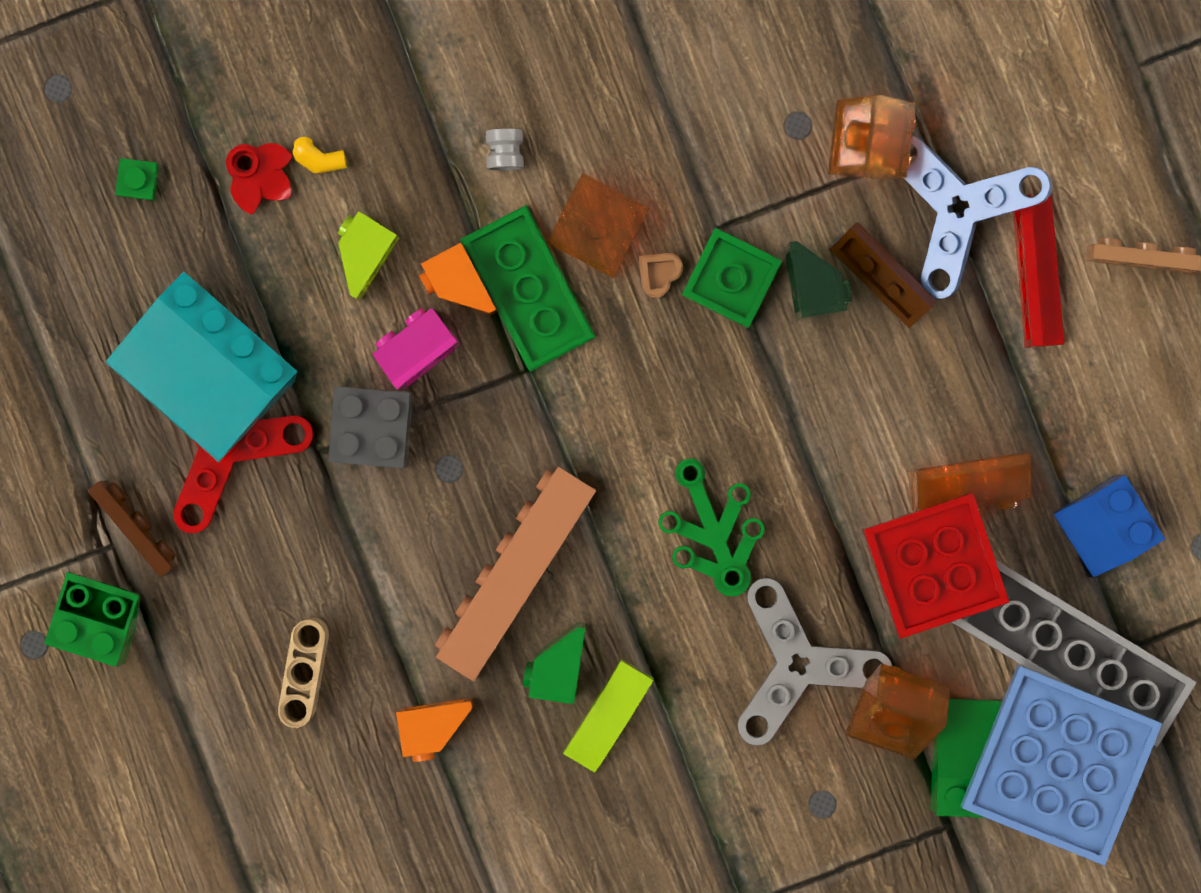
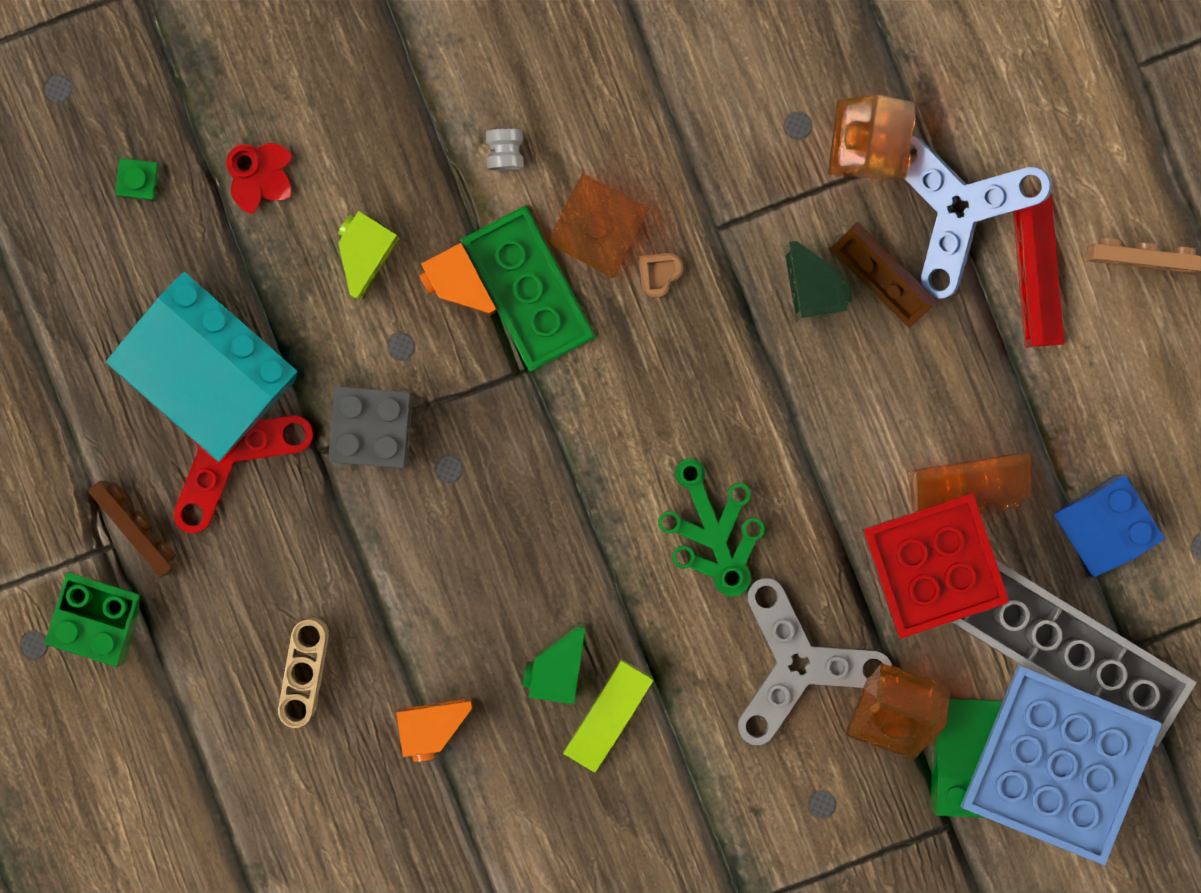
yellow arm [293,137,347,174] -> none
dark pink slope [372,308,461,391] -> none
nougat brick [434,466,596,682] -> none
green plate [681,228,782,329] -> none

